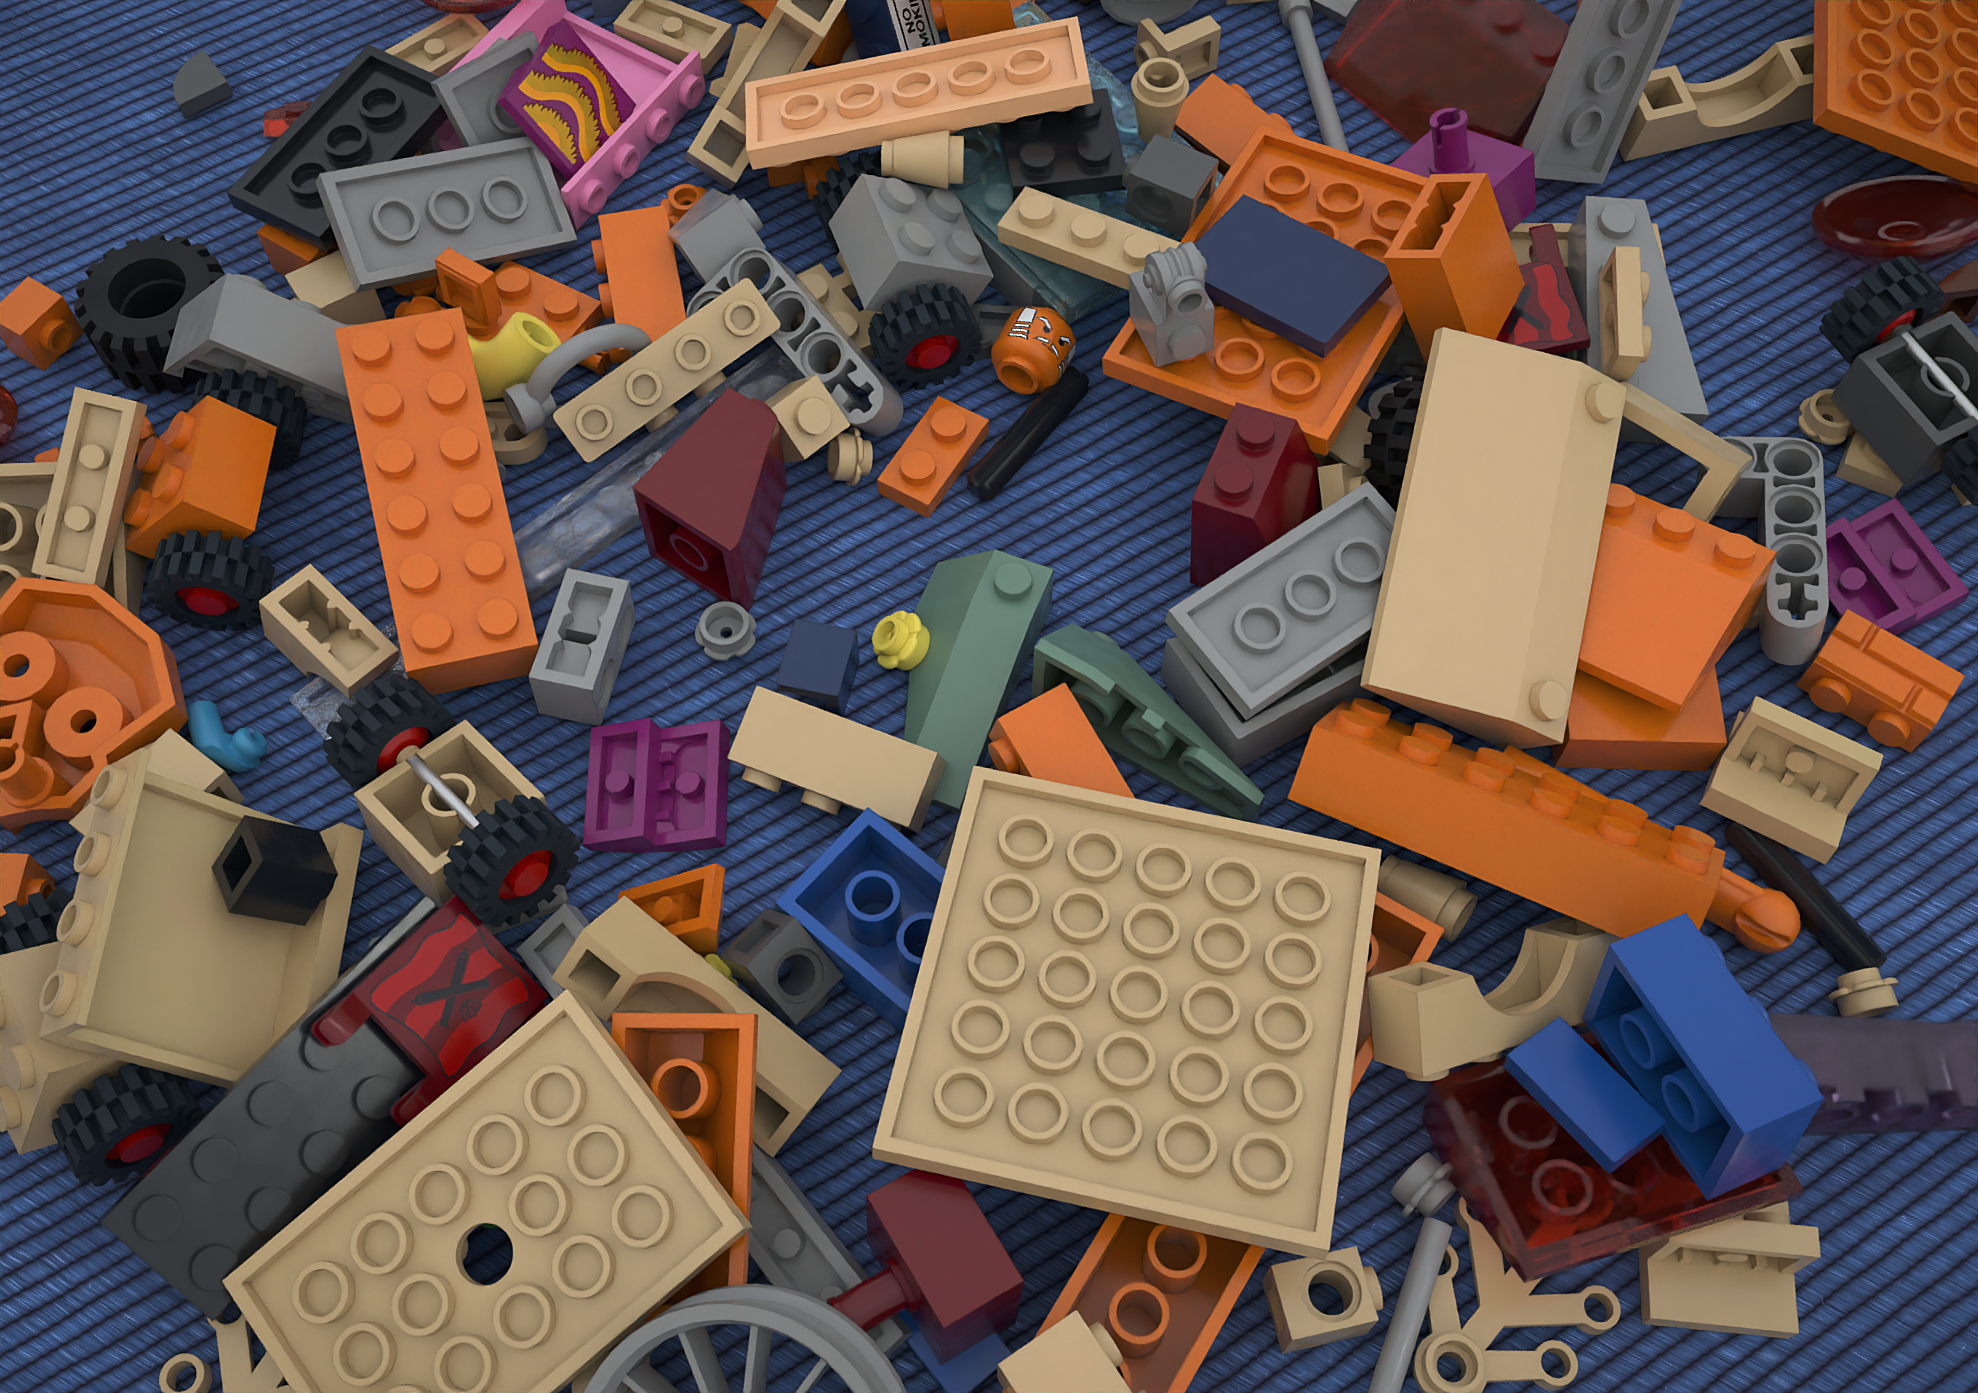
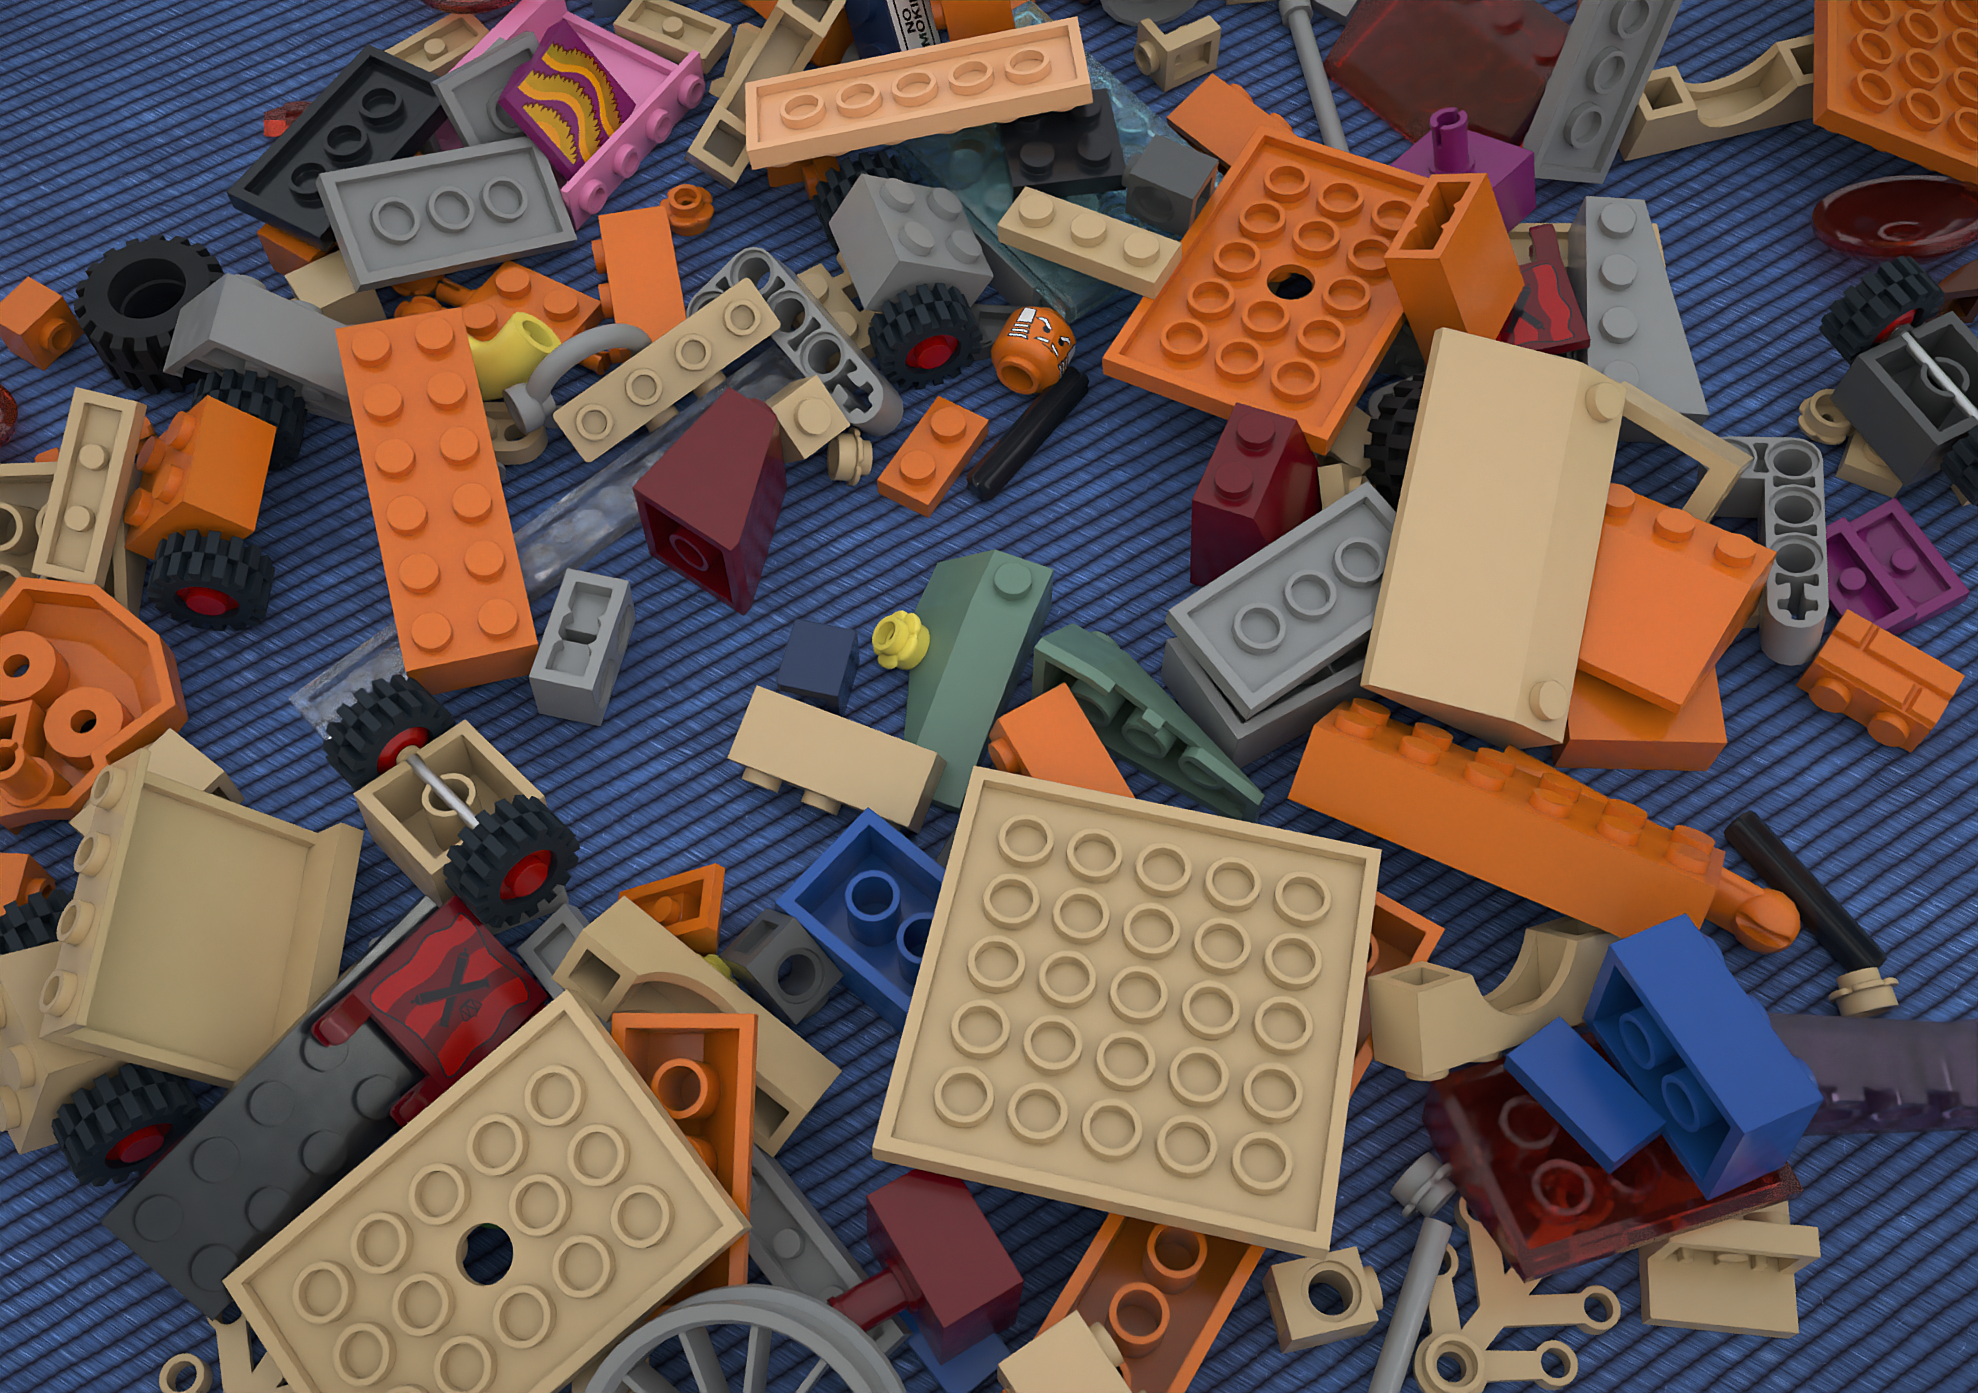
dark grey tile [173,50,233,119] -> none
dark azure arm [187,700,267,773] -> none
black brick [212,815,338,926] -> none
tan arch [259,564,399,699] -> none
orange tile [435,247,503,326] -> none
magenta slope [583,718,730,853] -> none
light grey slope [667,188,766,285] -> none
light grey plate [695,601,757,661] -> none
tan cone [881,130,964,189] -> none
light grey brick [1129,241,1215,367] -> none
tan cone [1131,57,1189,144] -> none
dark blue tile [1194,194,1393,359] -> none
tan cone [1376,855,1478,942] -> none
tan plate [1599,246,1652,383] -> none
tan bracket [1700,696,1883,865] -> none

